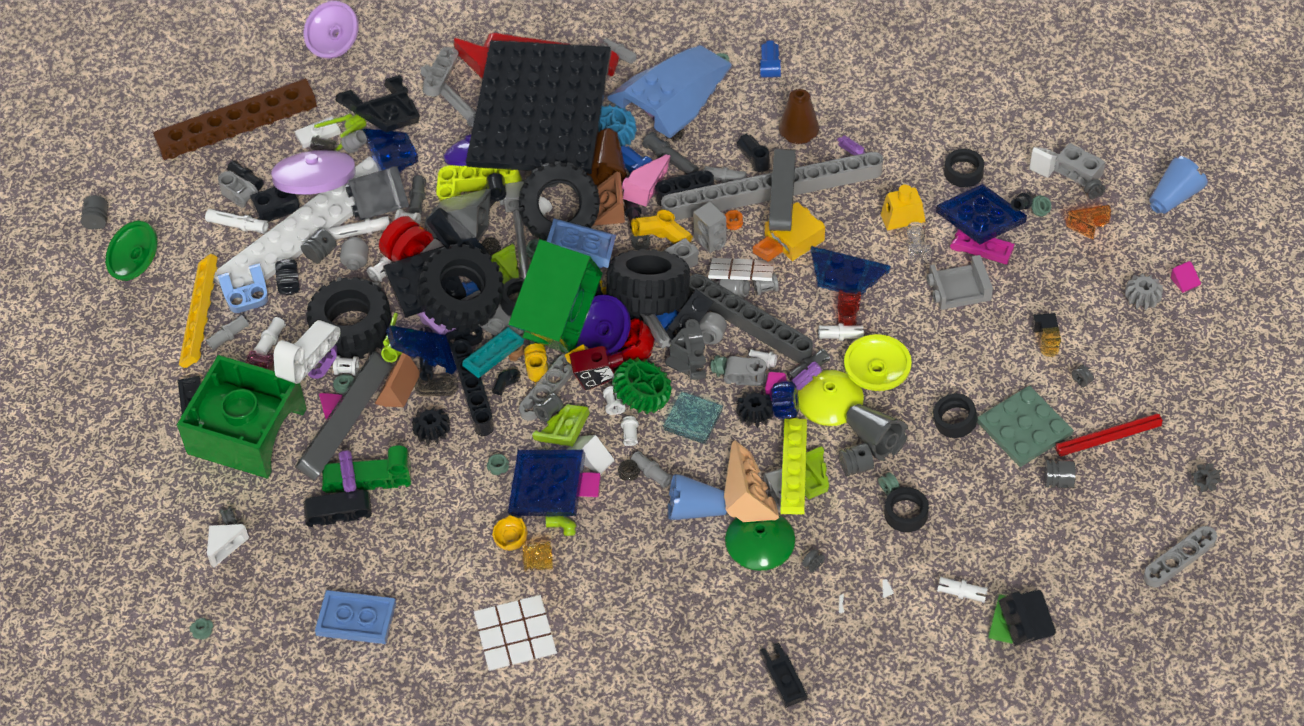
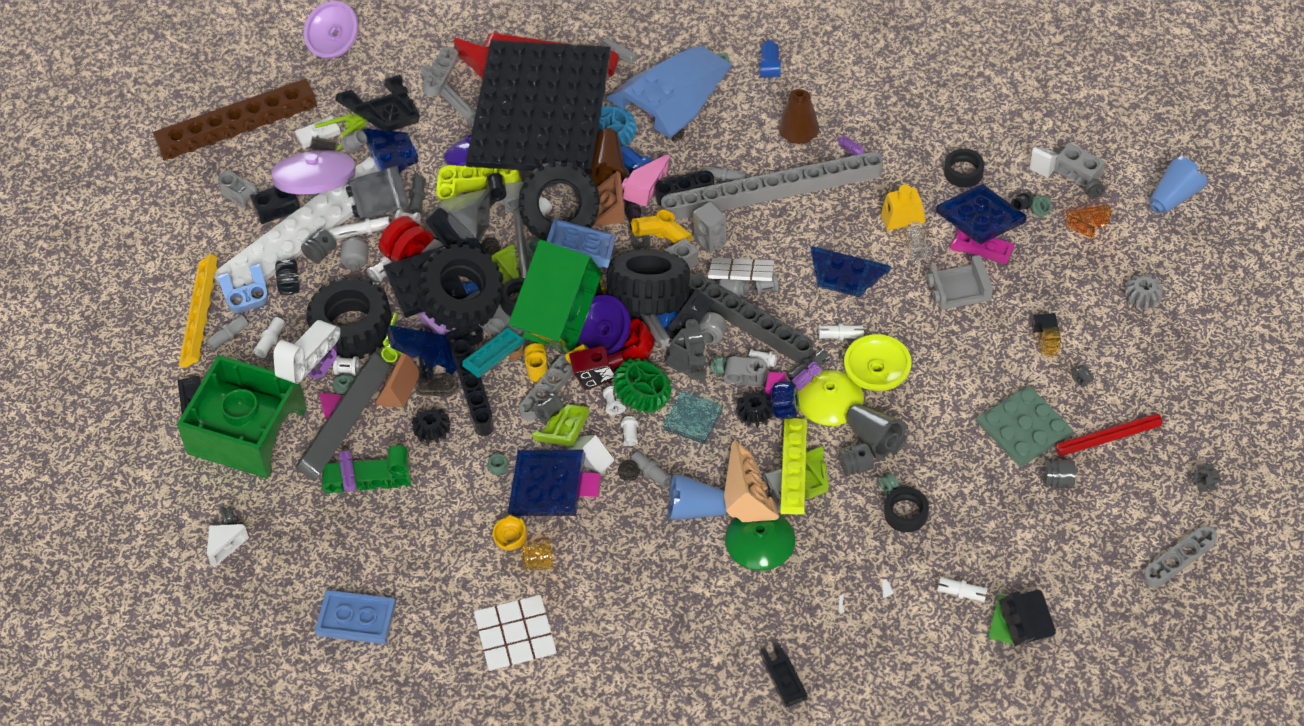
dark grey piece [80,195,109,230] -> none
green dish [105,221,158,281] -> none
sand green plate [190,618,214,640] -> none
white pin [205,209,268,234] -> none
black pin [227,160,264,191] -> none
clear pink bush [246,350,274,370] -> none
black beam [304,490,372,527] -> none
black arm [492,369,521,396] -> none
lime arm [546,516,577,536] -> none
dark grey pin [643,132,699,174] -> none
orange bush [725,210,743,230] -> none
black piece [737,133,770,172] -> none
orange plate [753,236,783,262] -> none
yellow piece [765,202,825,262] -> none
dark grey beam [769,149,796,231] -> none
dark grey bush [802,549,825,573] -> none
clear red piece [837,290,861,326] -> none
black tyre [933,393,978,438] -> none
dark pink slope [1170,261,1201,293] -> none

